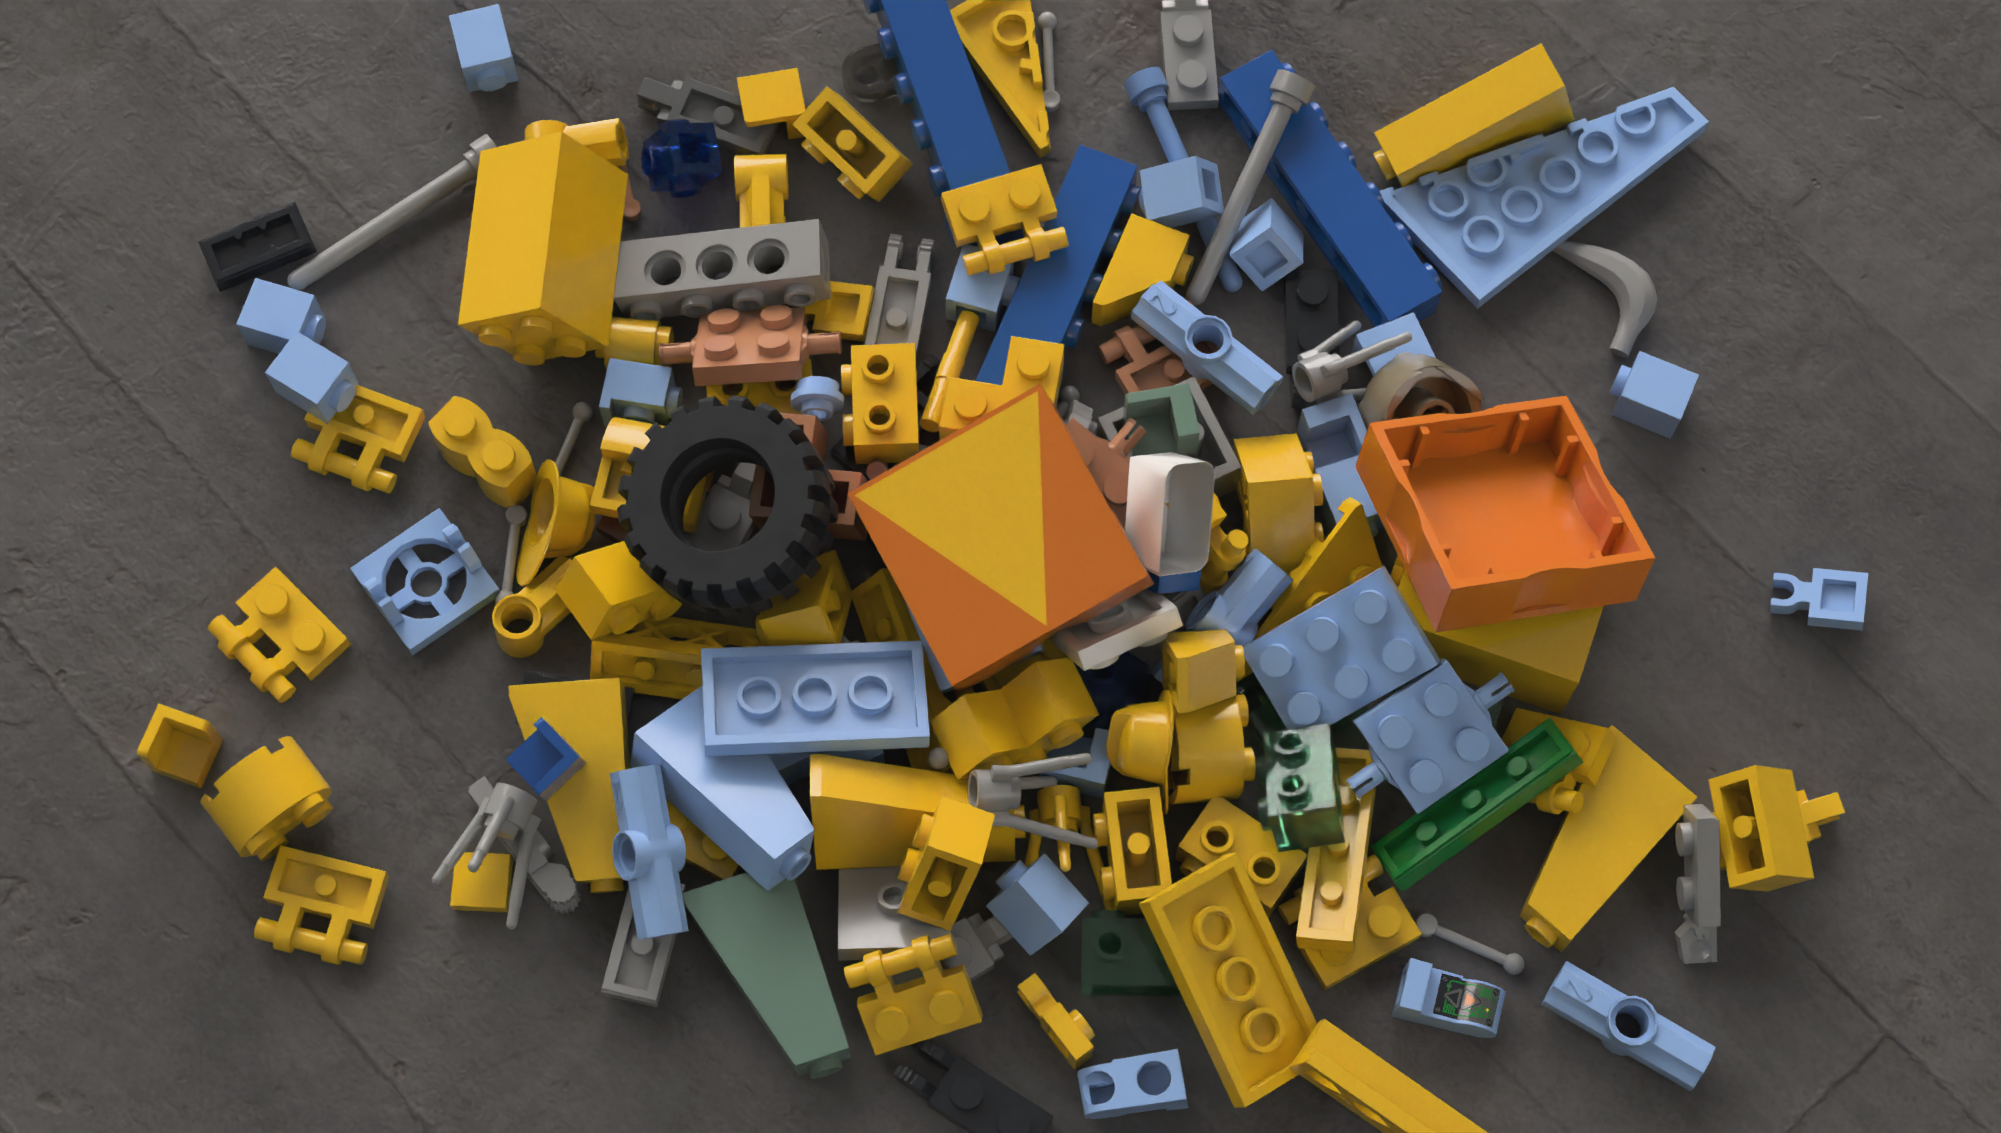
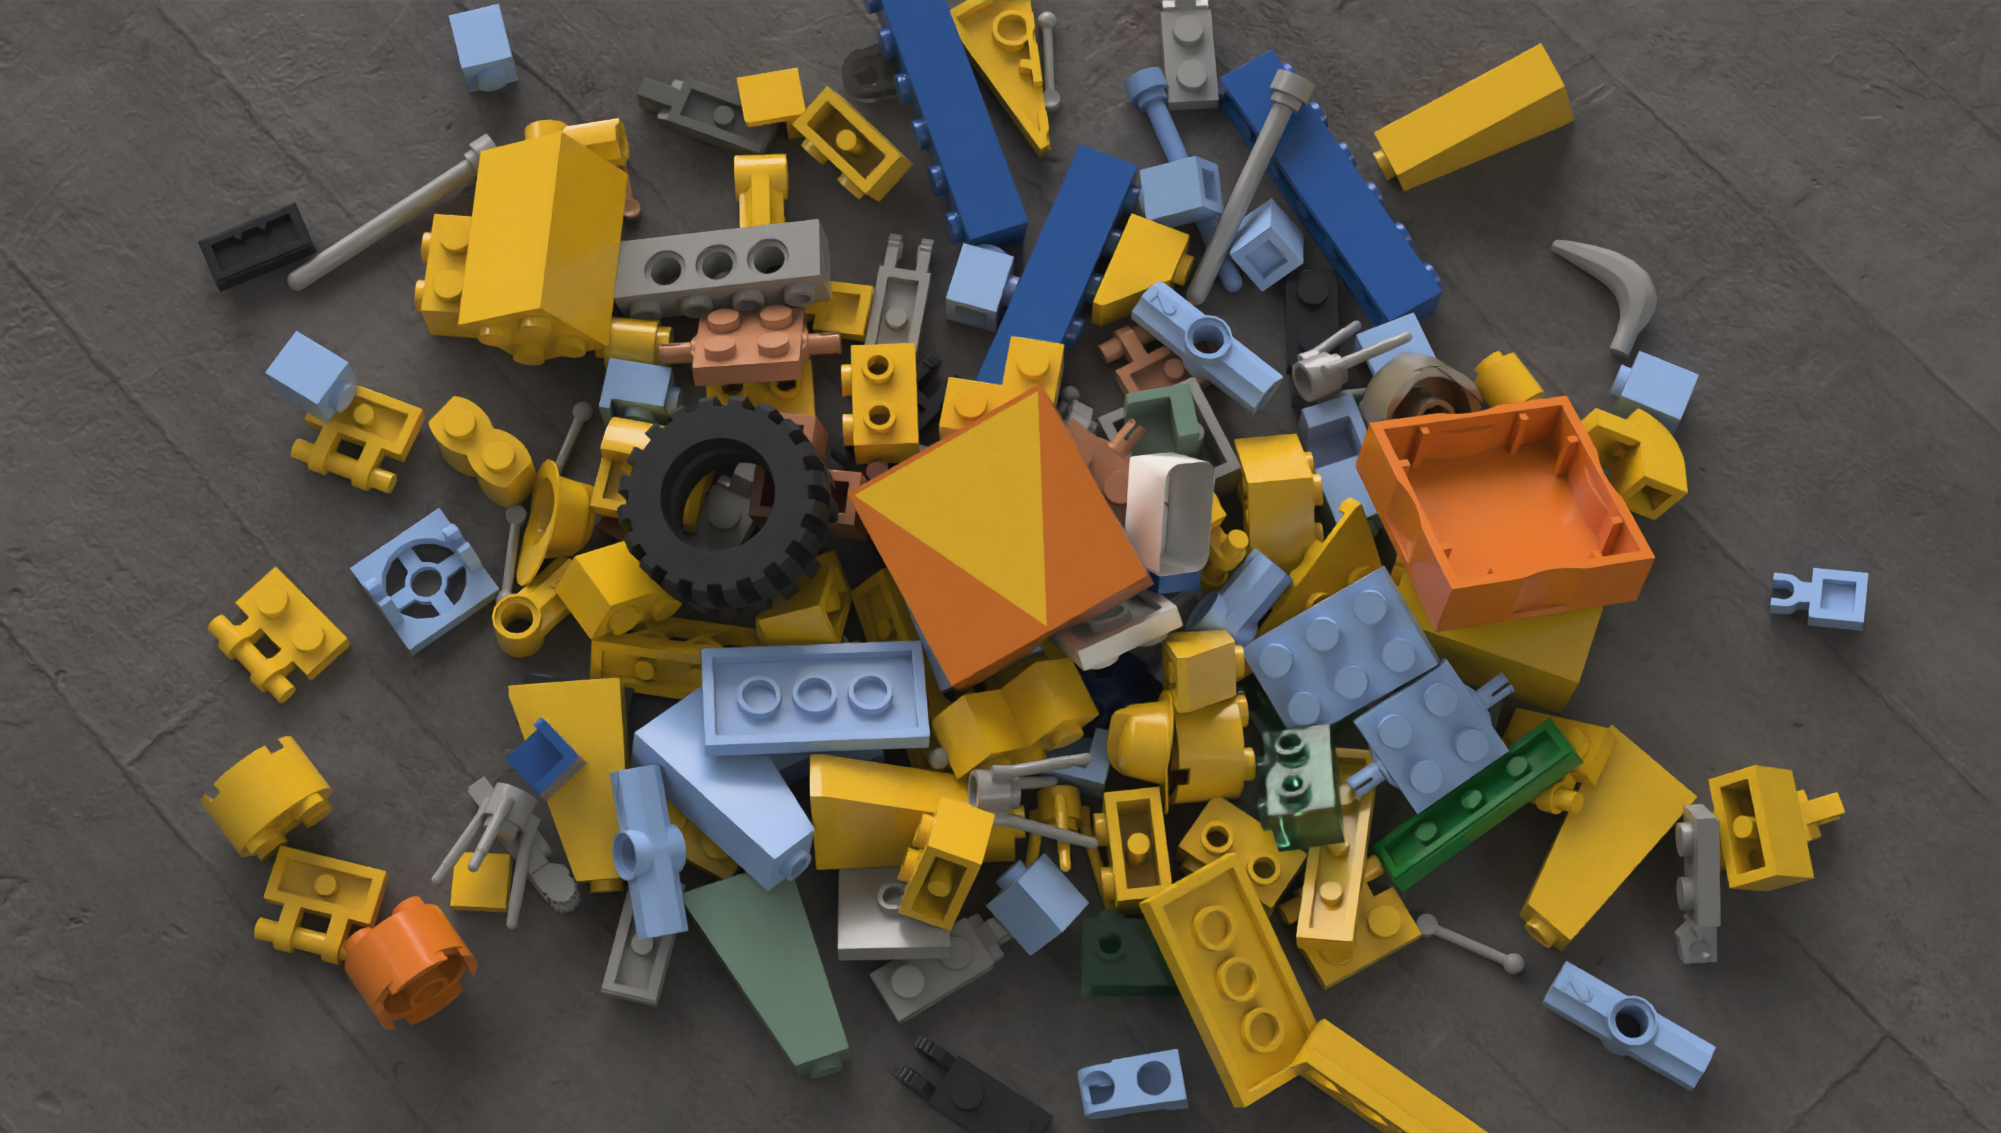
yellow panel [137,703,223,788] -> none
light blue brick [236,278,326,354] -> none
clear blue brick [641,119,722,198] -> none
light blue plate [790,376,844,421] -> none
yellow plate [844,933,983,1056] -> none
yellow piece [920,310,980,432] -> none
yellow plate [941,164,1069,276] -> none
yellow plate [1017,973,1095,1070] -> none
light blue wing [1380,87,1709,309] -> none
leg [1392,958,1506,1038] -> none
none -> orange brick [344,896,478,1029]
none -> yellow brick [414,214,478,338]
none -> yellow brick [1473,351,1545,408]
none -> yellow brick [1581,408,1688,520]

